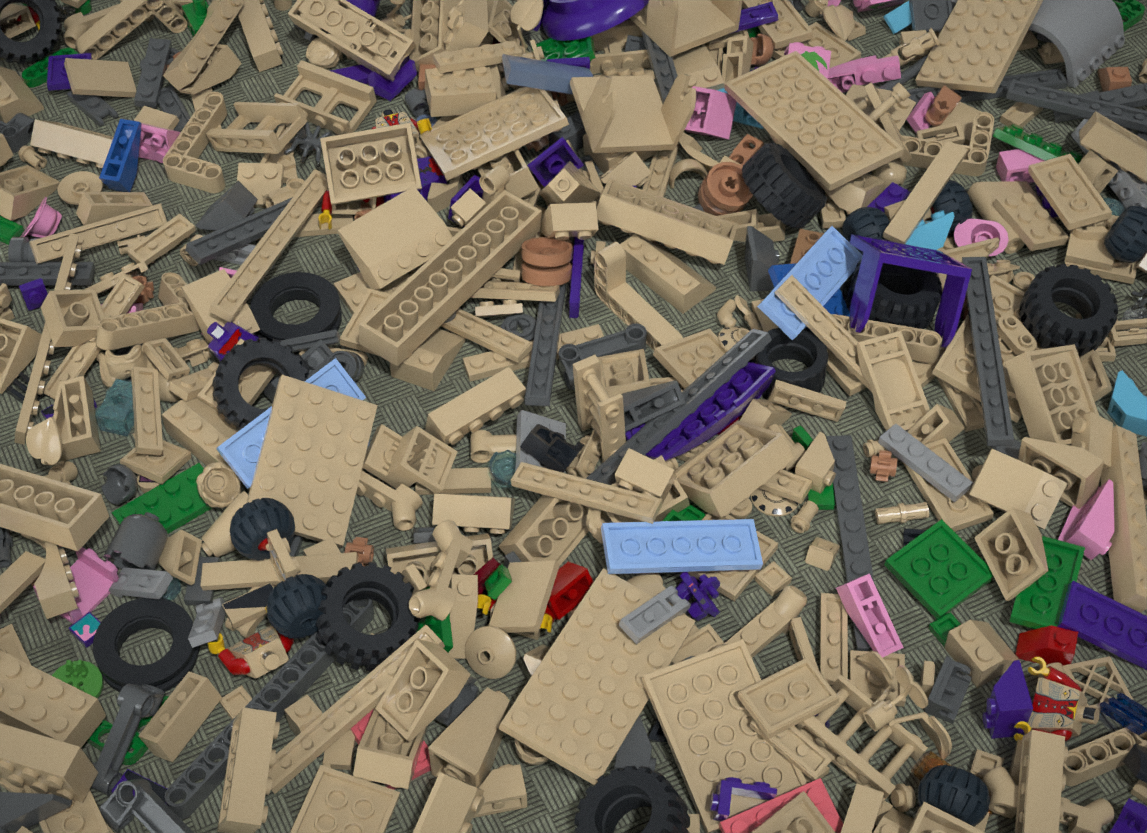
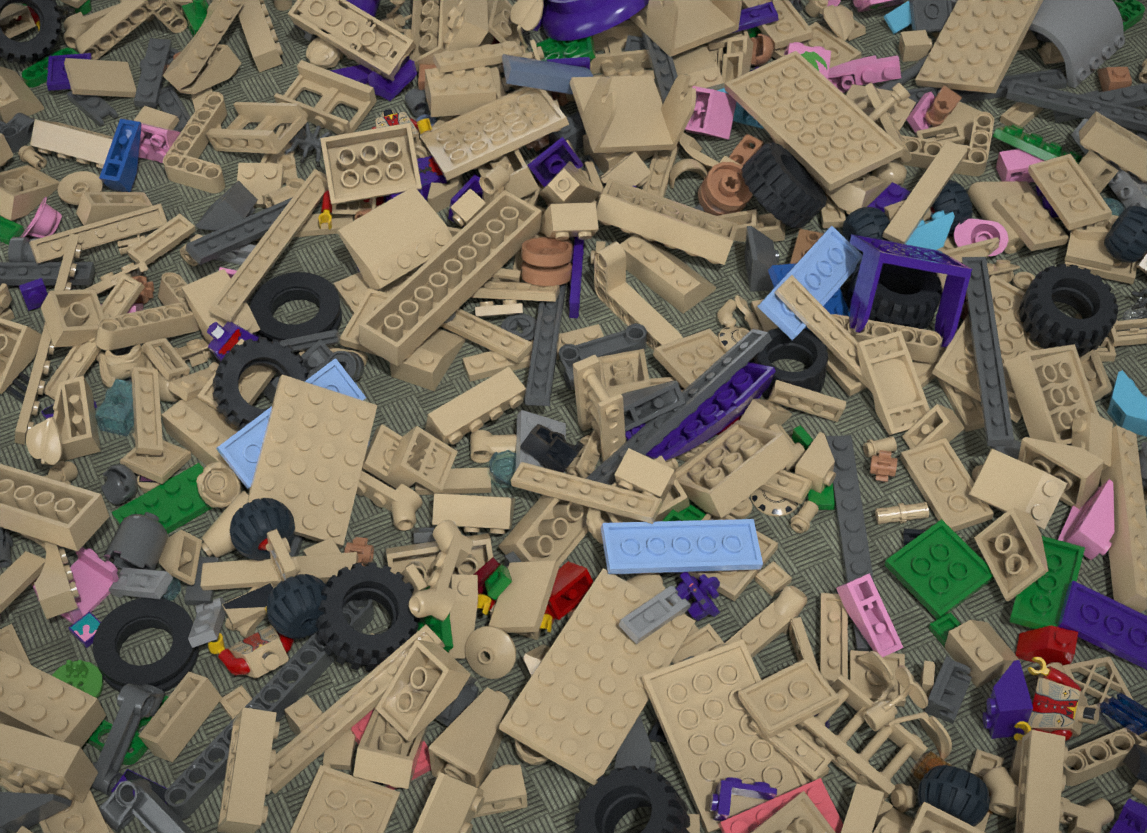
tan slope [805,537,840,571] -> none
tan piece [877,28,941,67] -> none
light grey plate [878,424,973,502] -> none
tan plate [996,314,1037,355] -> none

